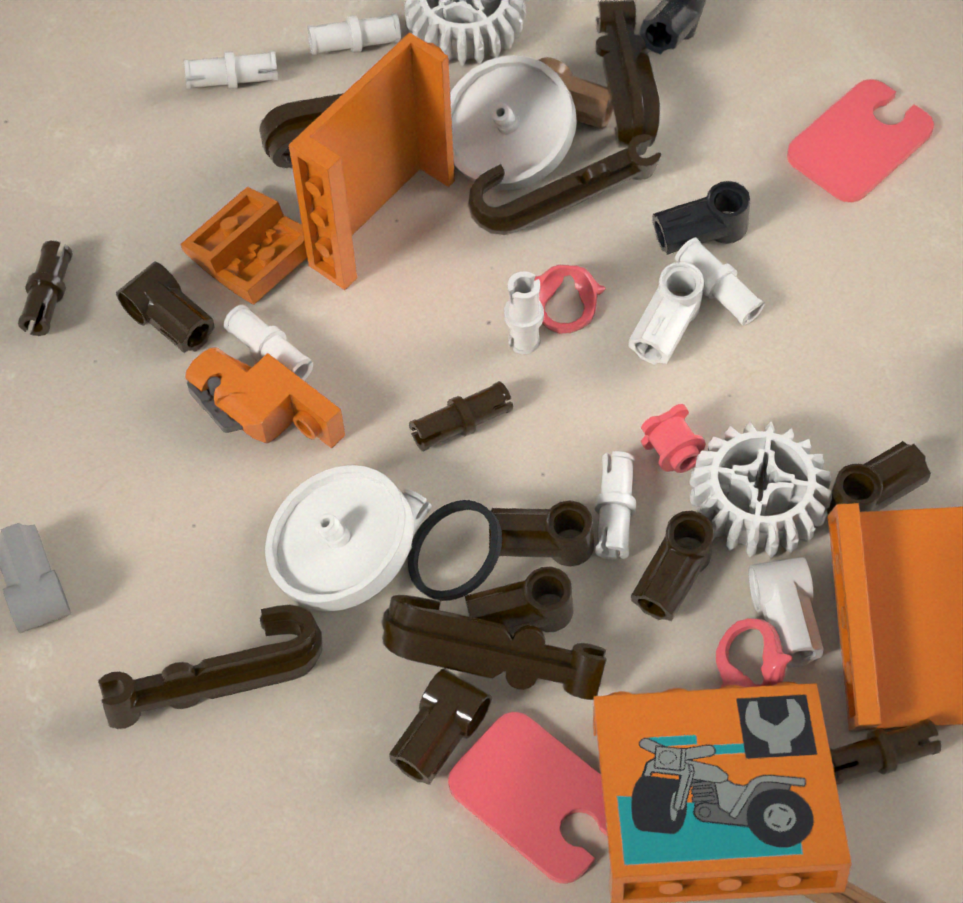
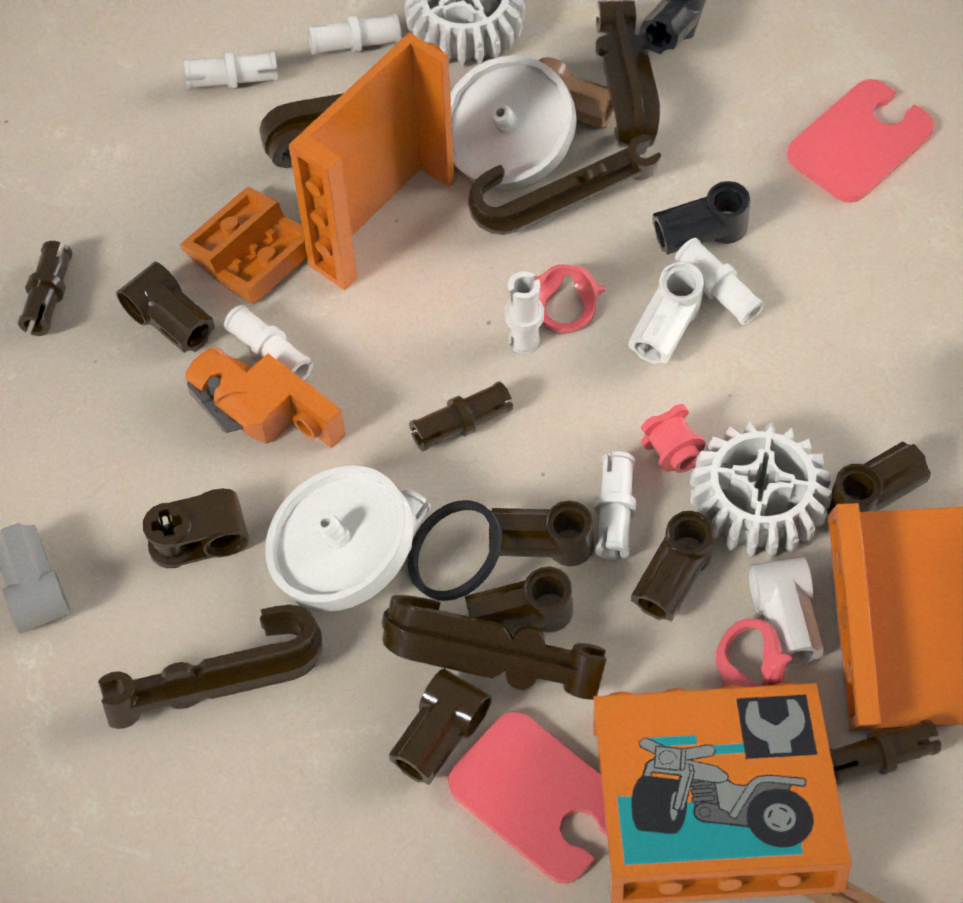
none -> dark brown piece [143,488,250,568]

